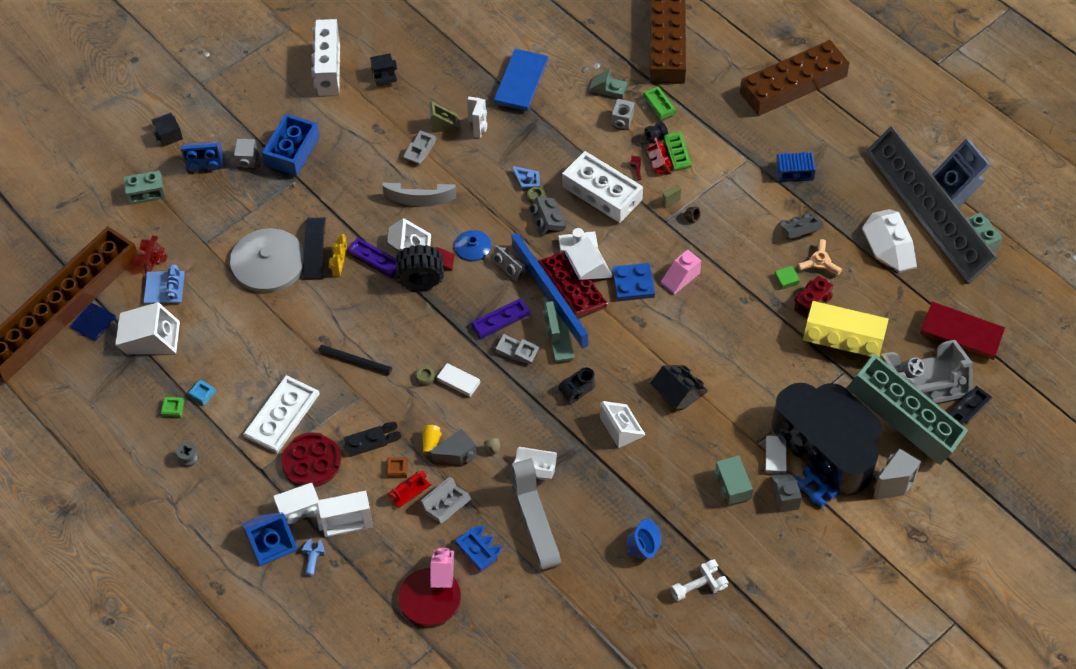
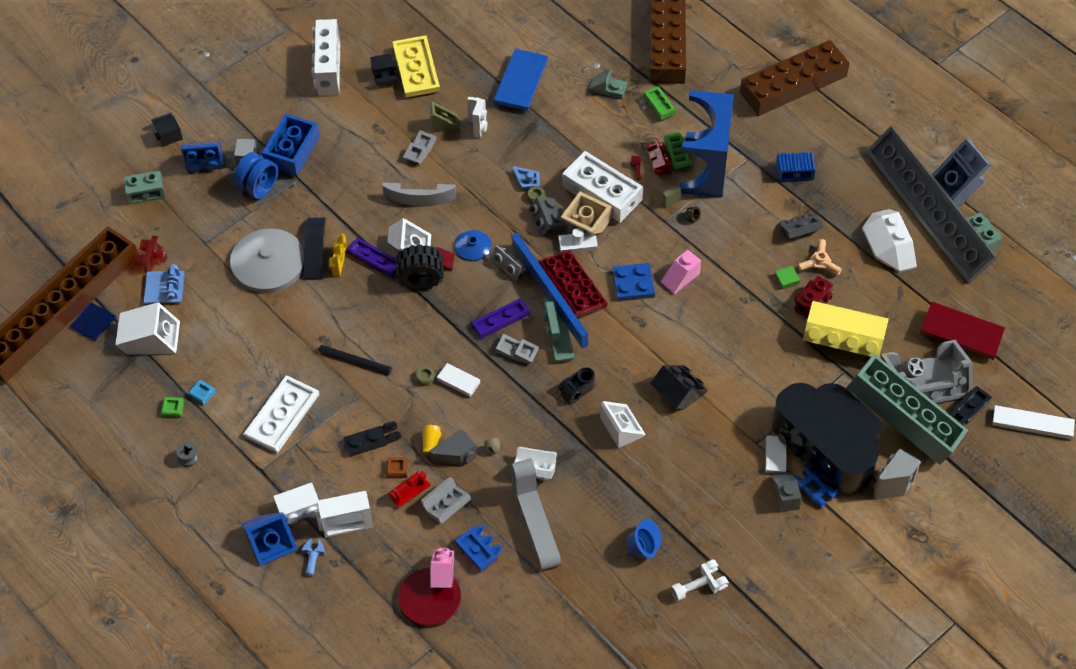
dark red tile [281,432,341,487] -> none
white slope [565,236,612,280] -> none
light grey brick [612,99,635,130] -> none
black wheel [644,121,668,143] -> none
sand green brick [713,456,753,505] -> none
none -> blue wheel [233,152,278,199]
none -> light yellow plate [392,35,440,97]
none -> tan slope [561,191,612,234]
none -> blue piece [680,90,734,197]
none -> white tile [992,405,1075,440]

